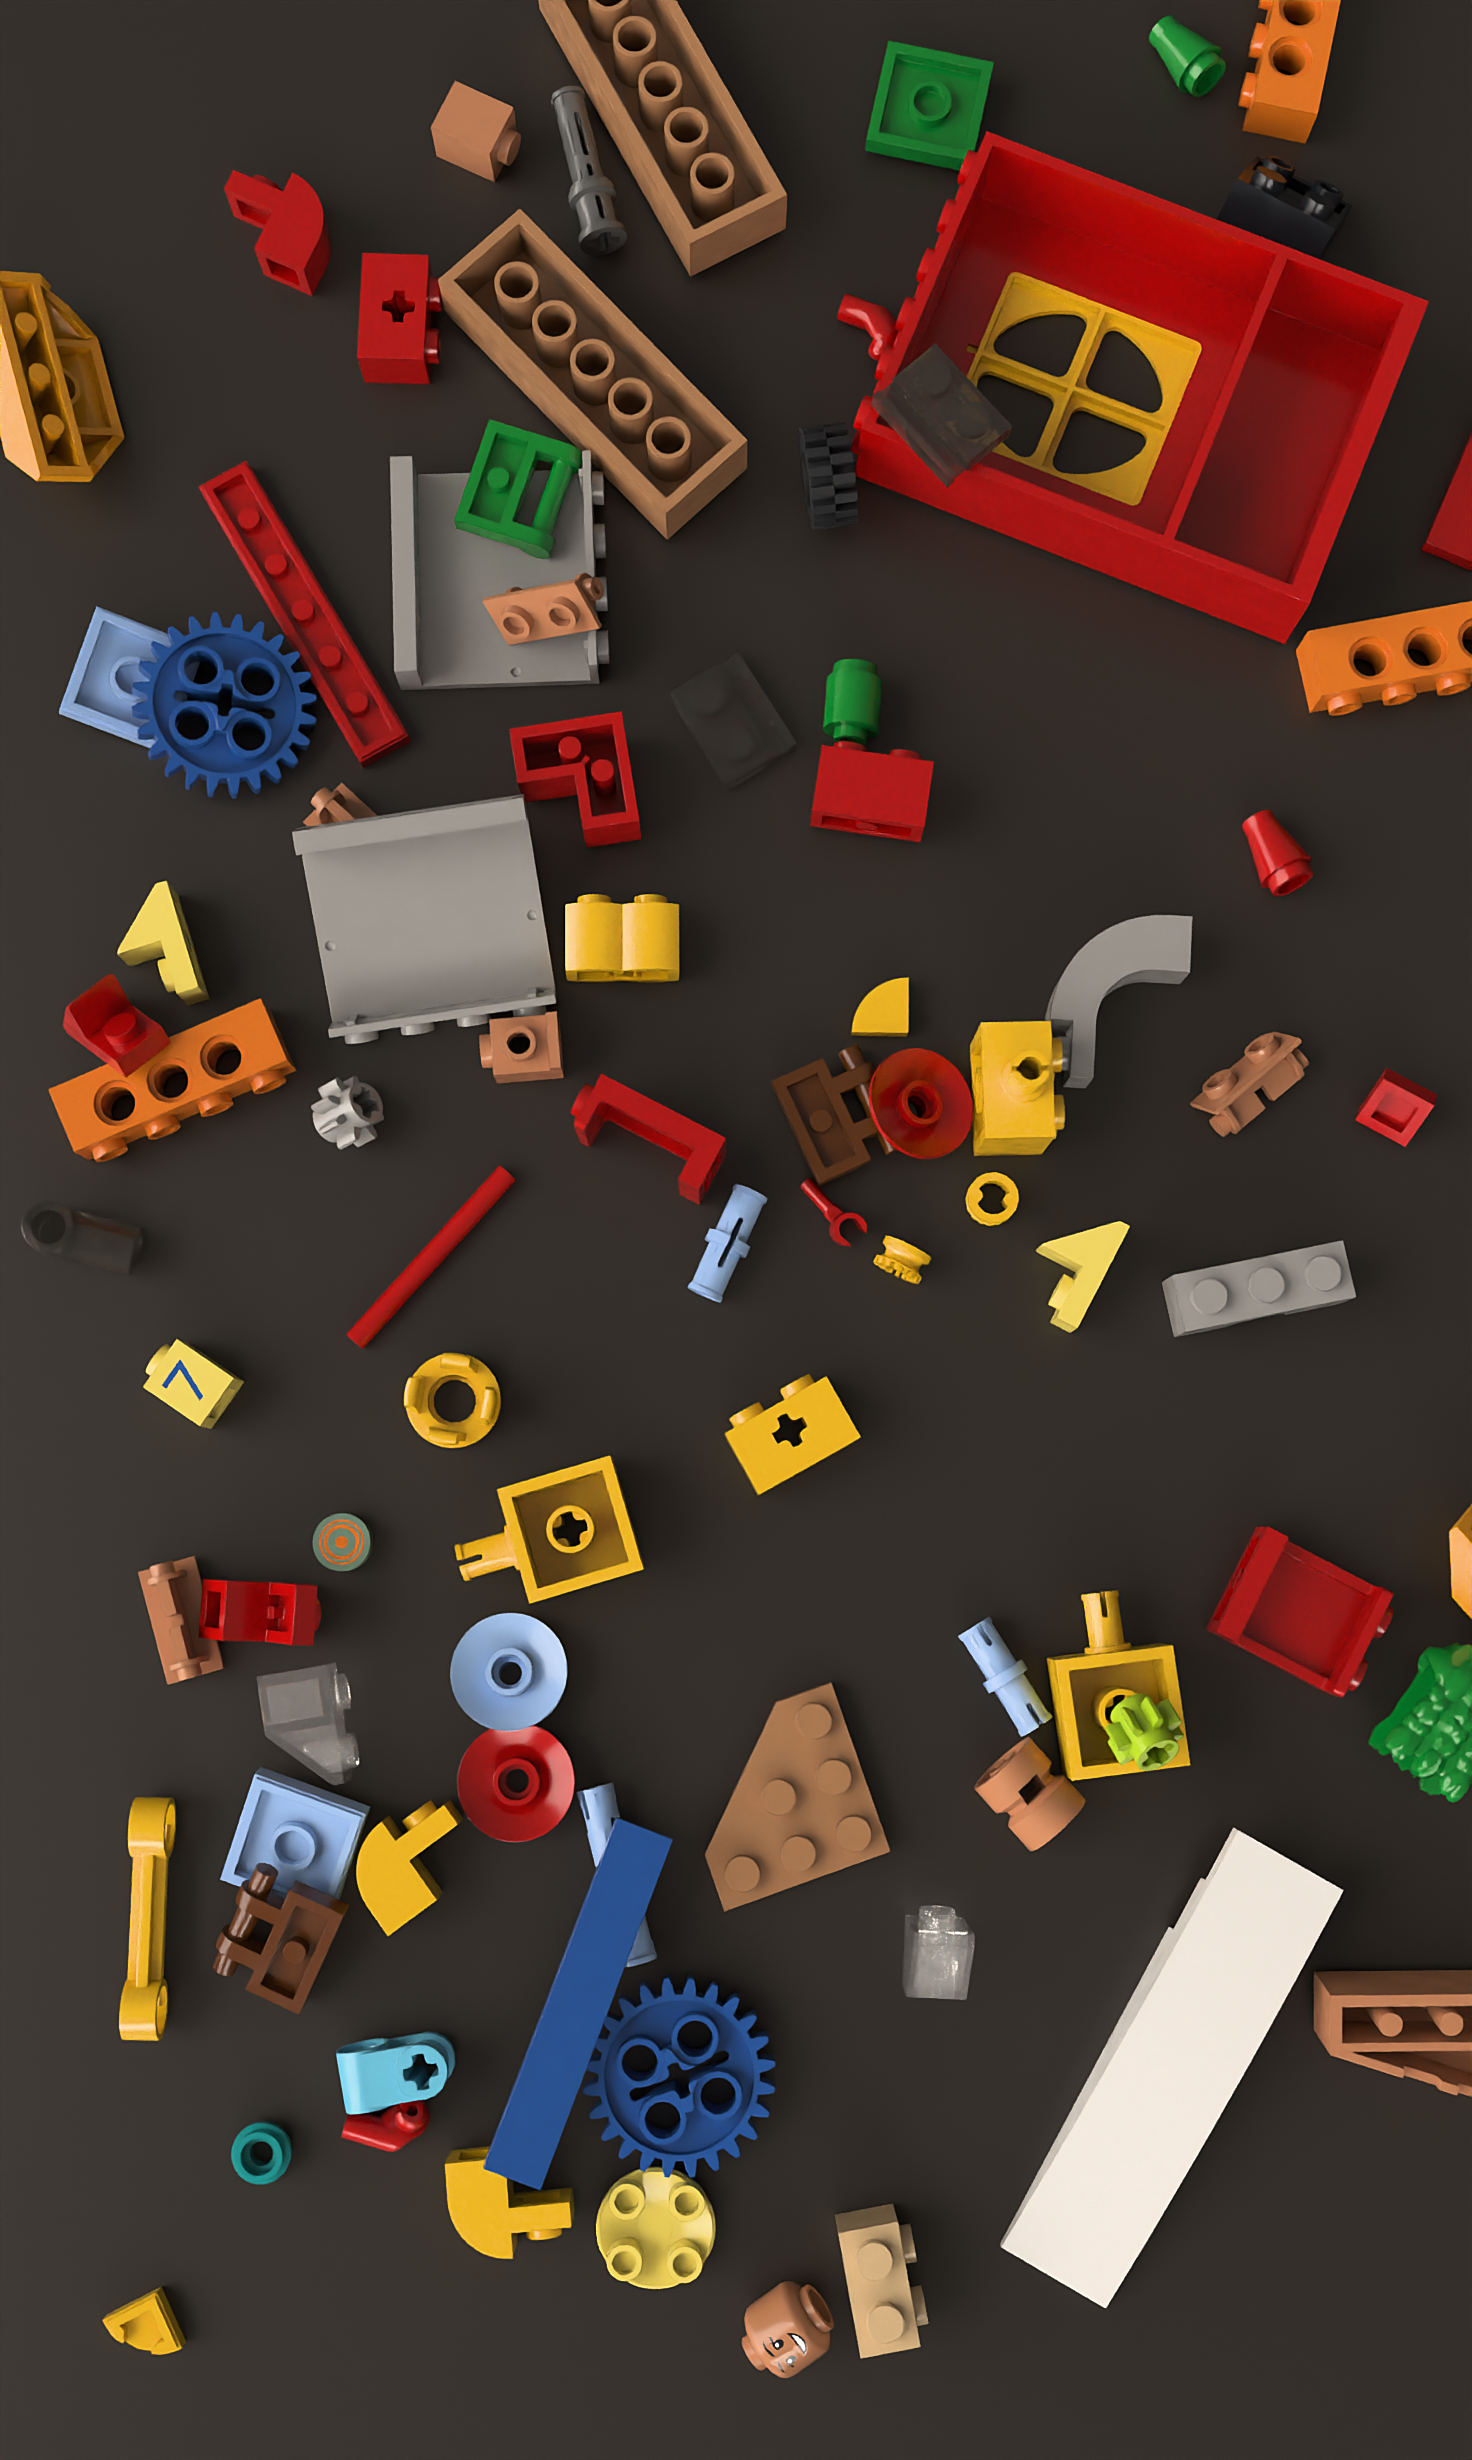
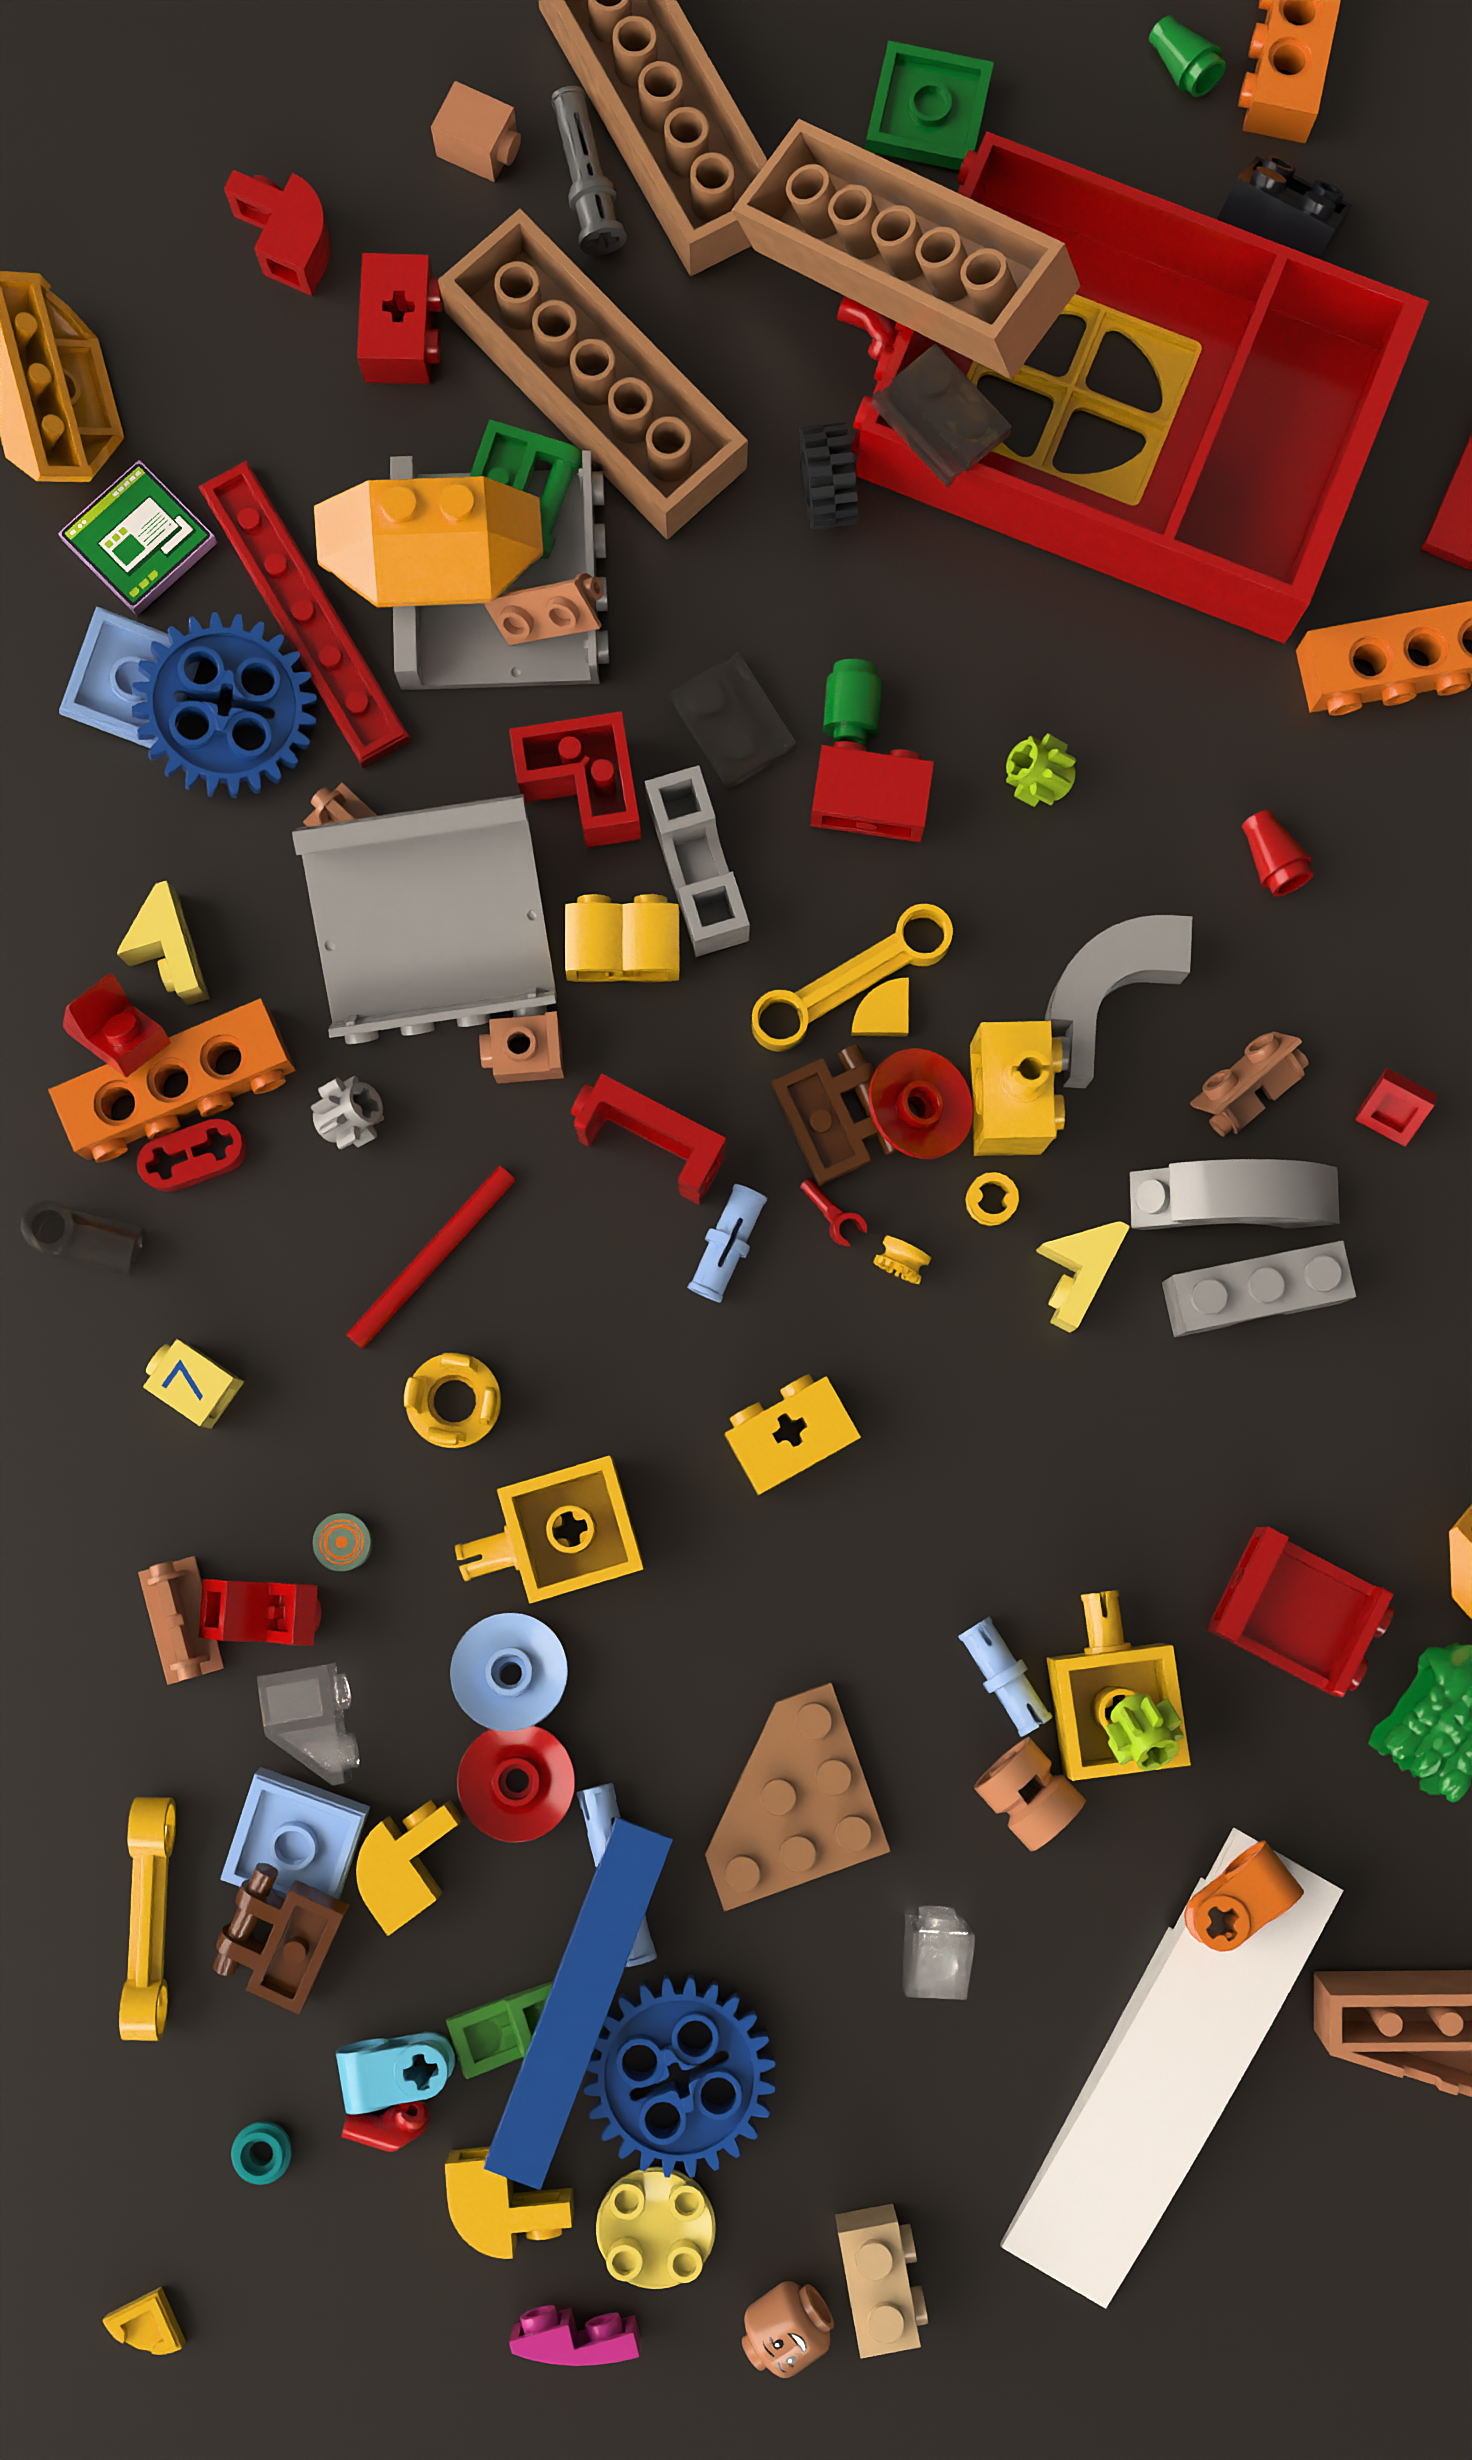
none -> tile [58,460,218,616]
none -> red beam [137,1118,247,1193]
none -> light orange wedge [314,476,543,608]
none -> bright green slope [445,1981,553,2079]
none -> dark pink slope [509,2305,641,2366]
none -> light grey arch [645,765,750,957]
none -> medium nougat brick [732,119,1081,380]
none -> yellow piece [752,904,953,1052]
none -> lime gear [1006,733,1076,807]
none -> light grey arch [1130,1159,1340,1230]
none -> orange piece [1184,1841,1304,1952]

